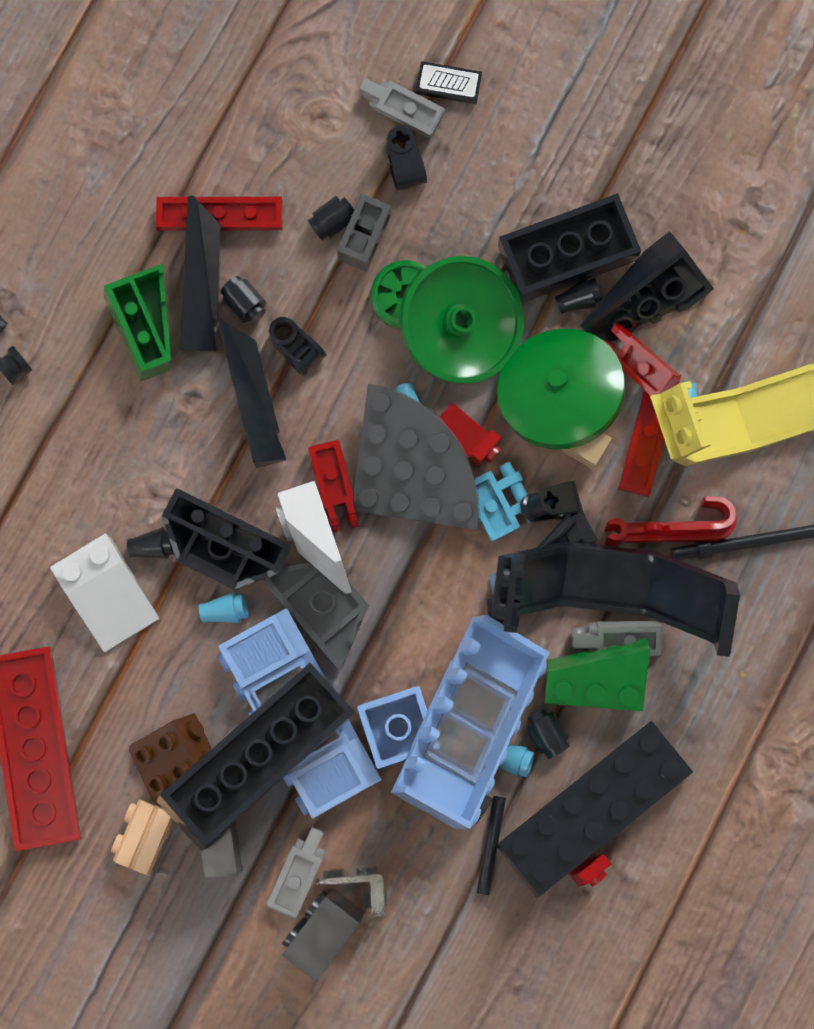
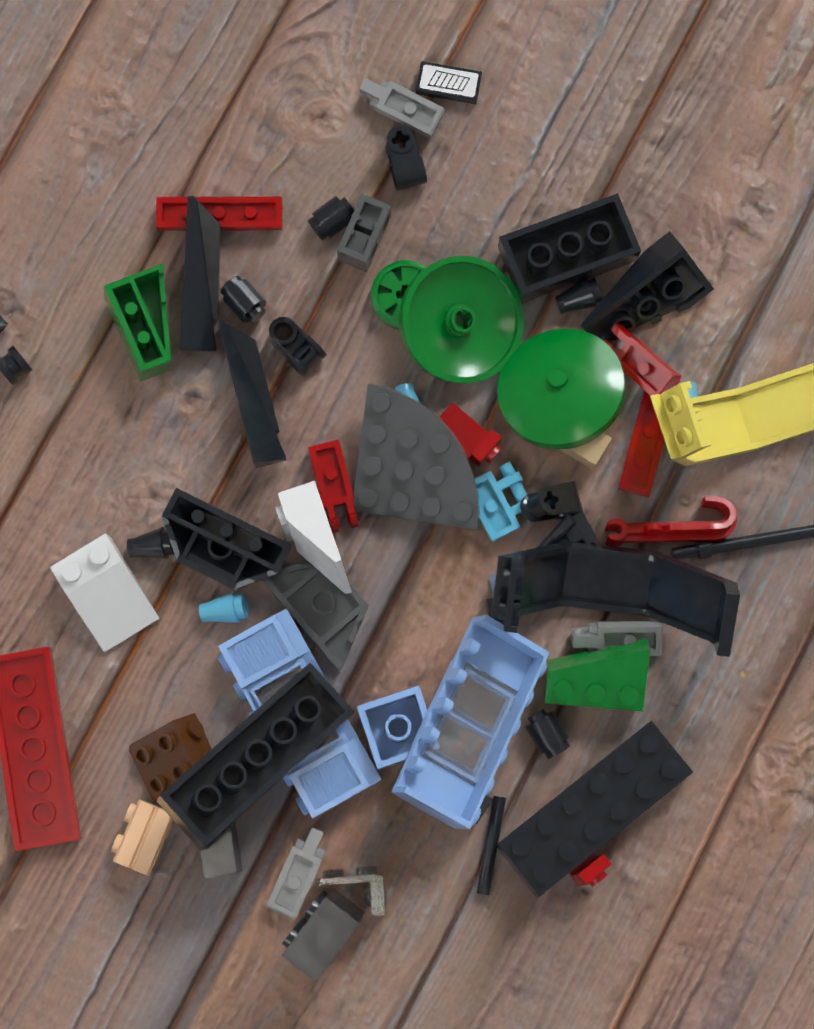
medium azure cone [498,745,535,778] -> none

